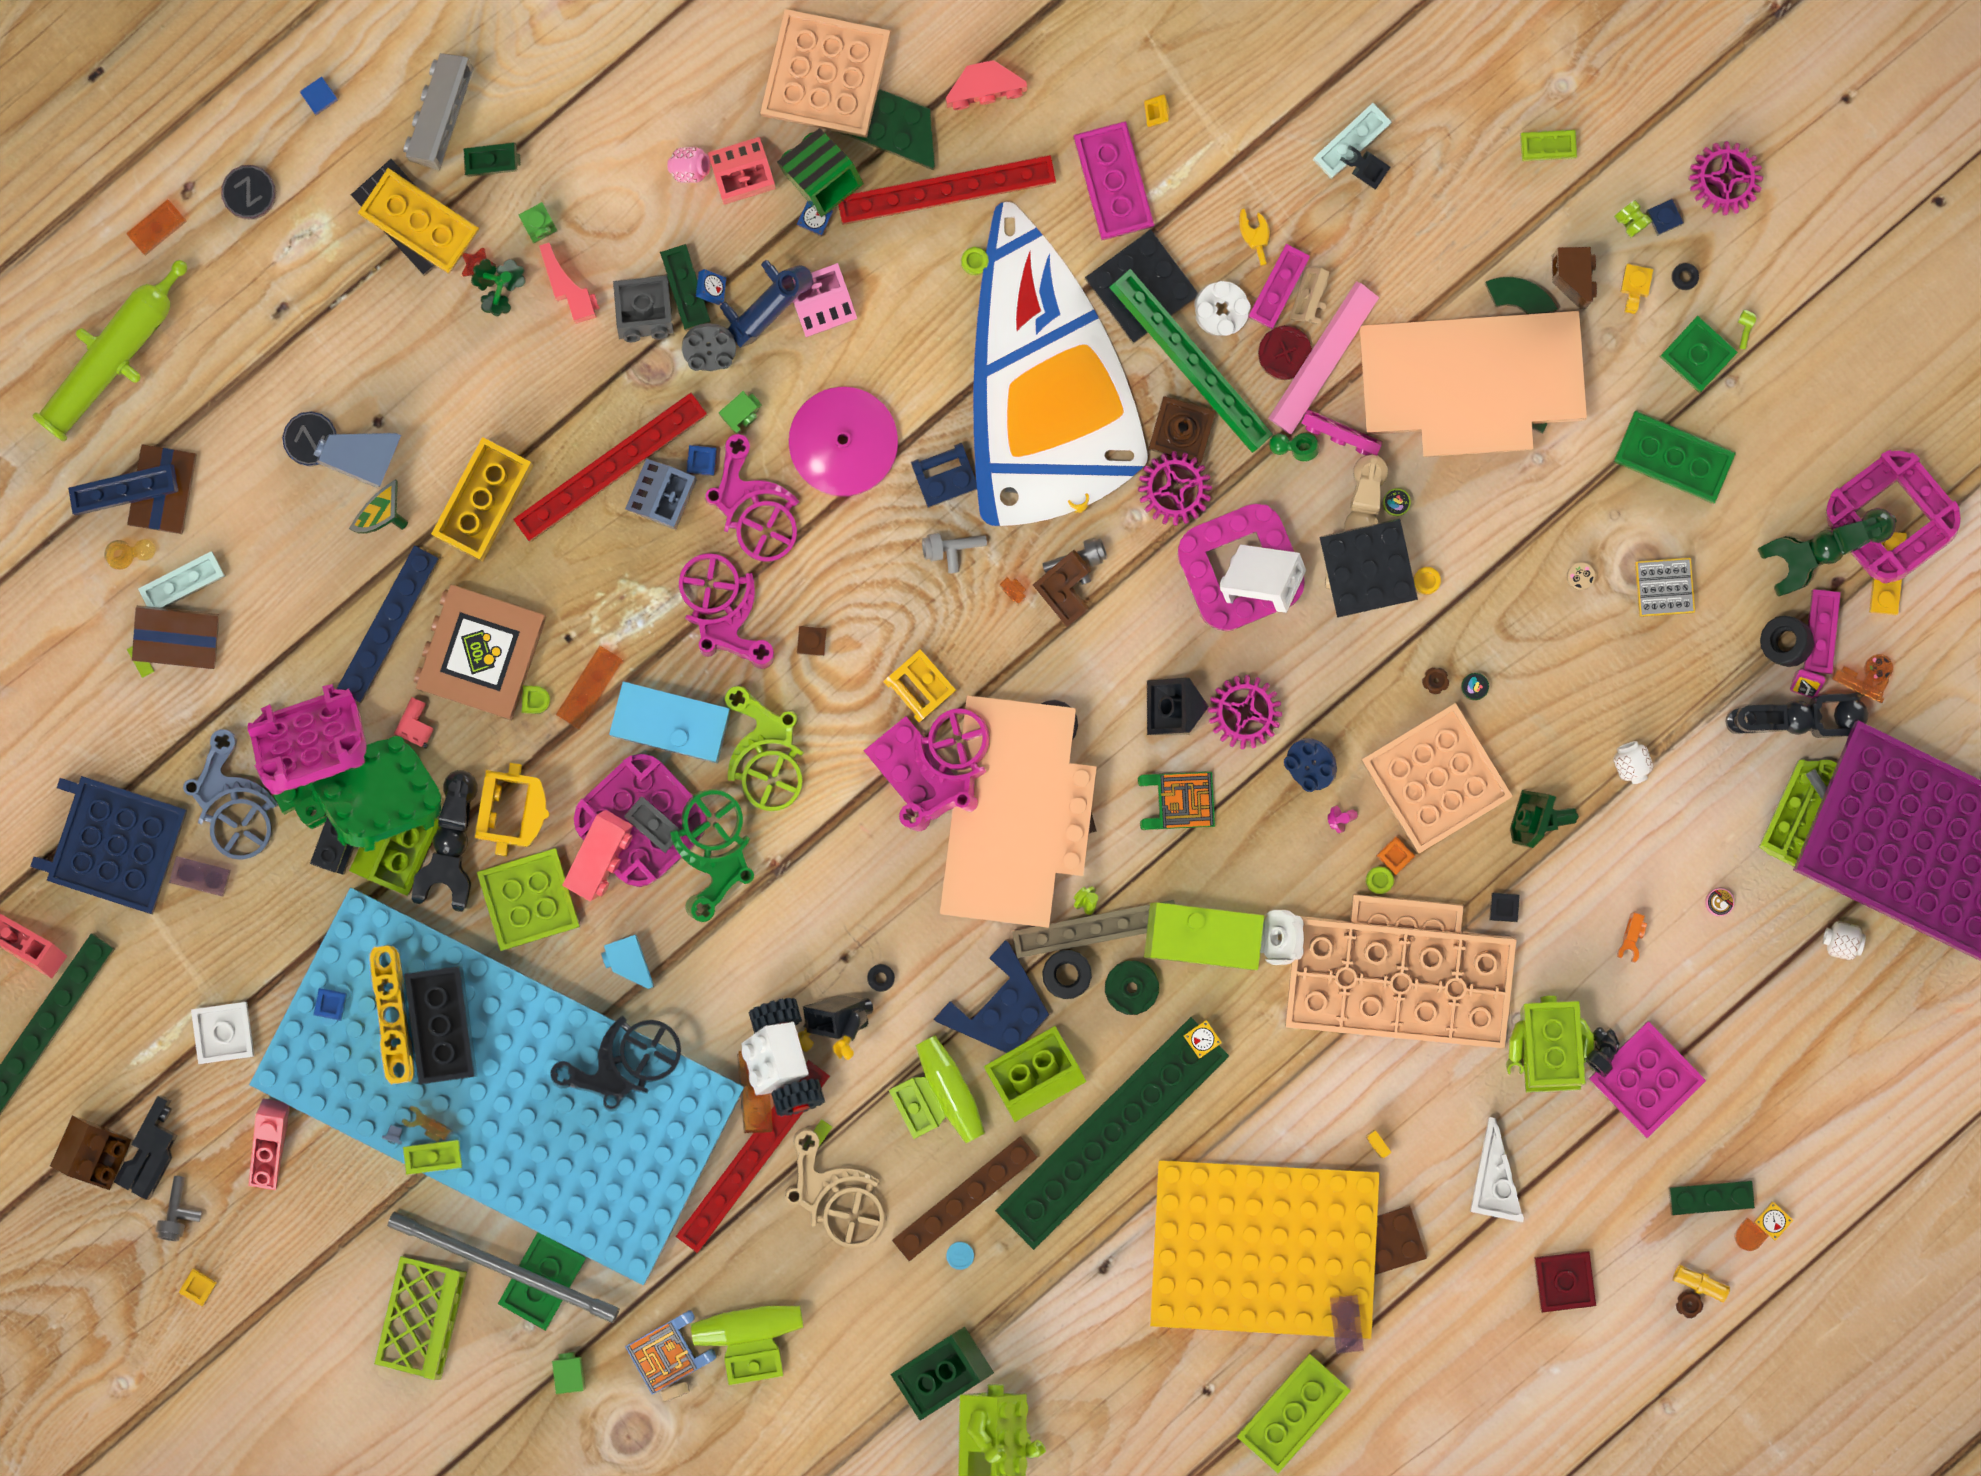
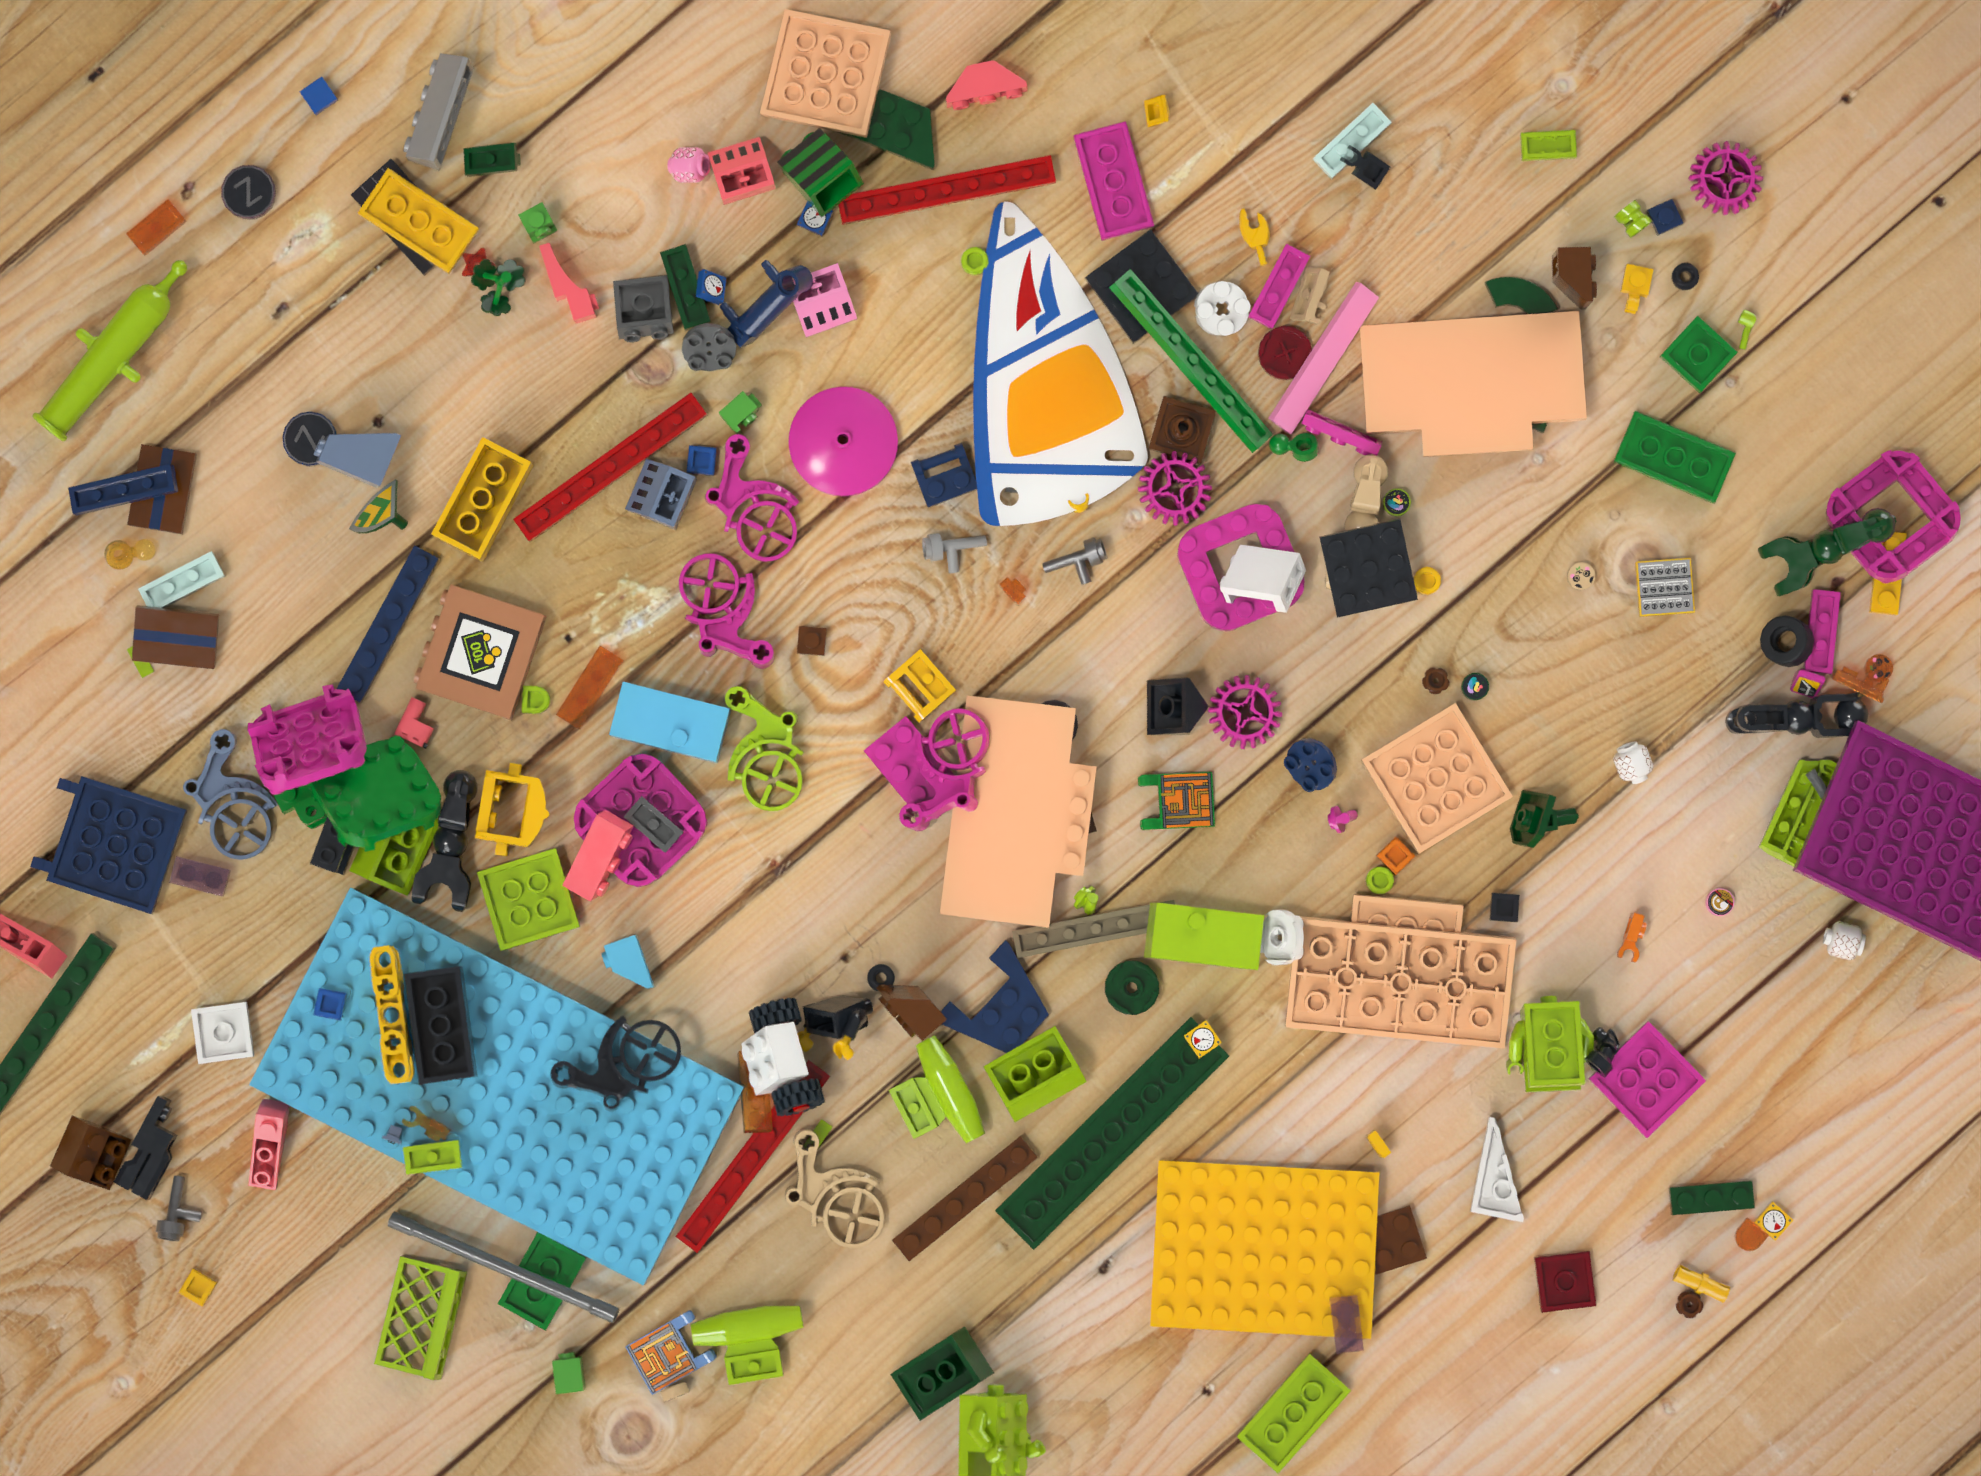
green piece [670,789,754,922] -> none
medium azure piece [946,1242,974,1270] -> none
reddish brown plate [1033,549,1092,627] -> none
black tyre [1042,950,1092,999] -> none
none -> reddish brown slope [876,985,947,1041]

